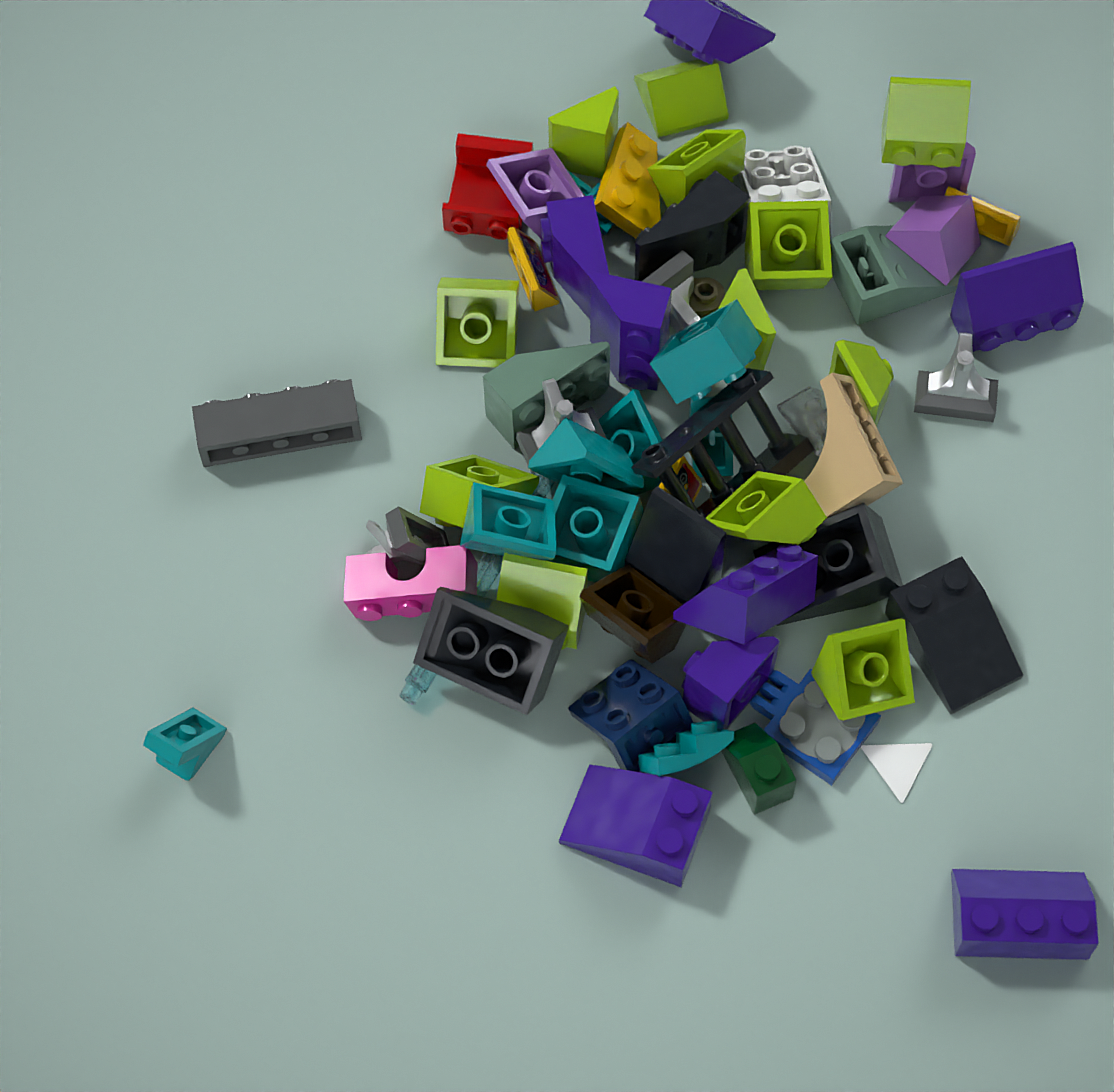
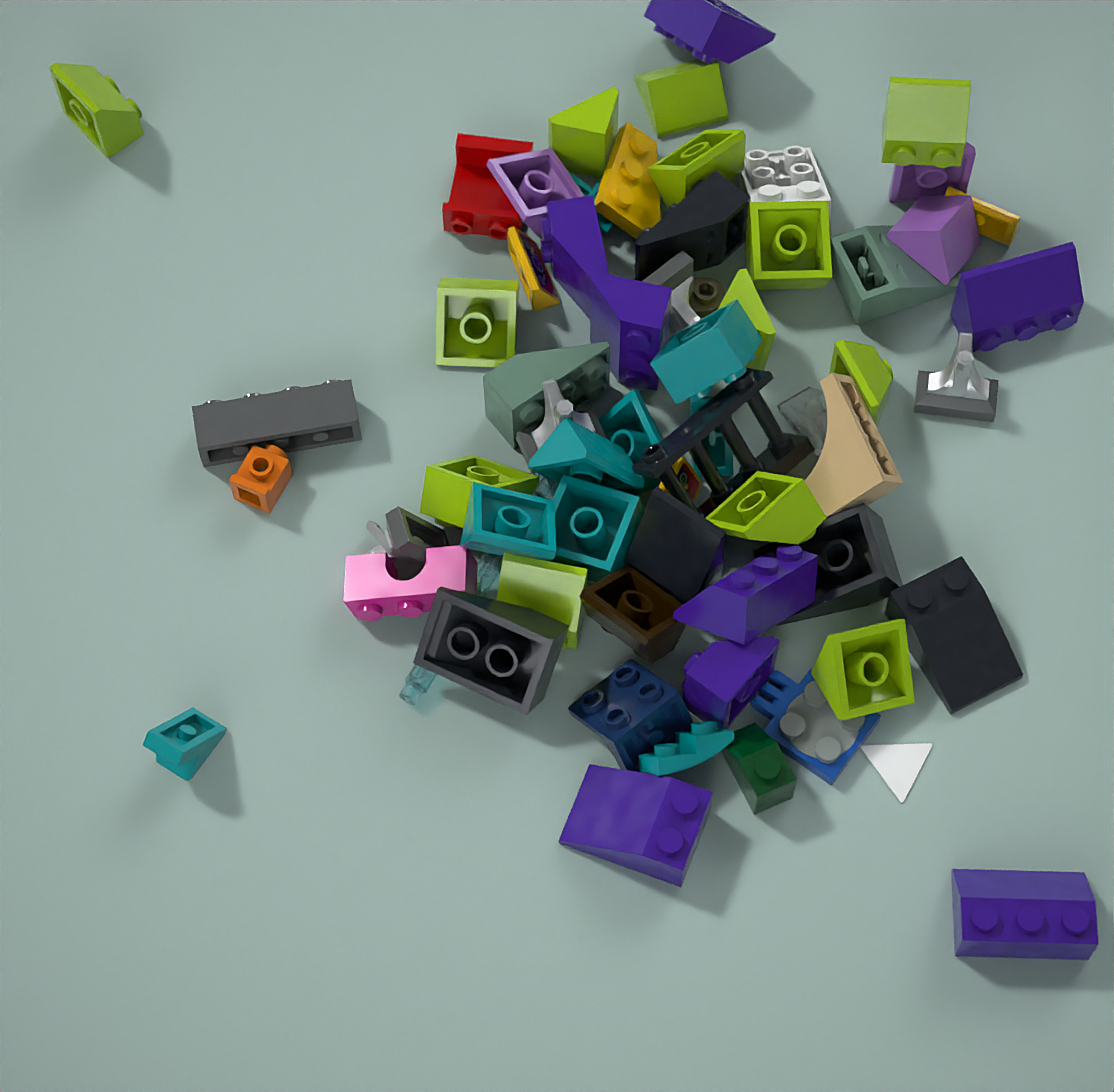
none -> lime slope [49,63,144,159]
none -> orange brick [229,444,293,514]

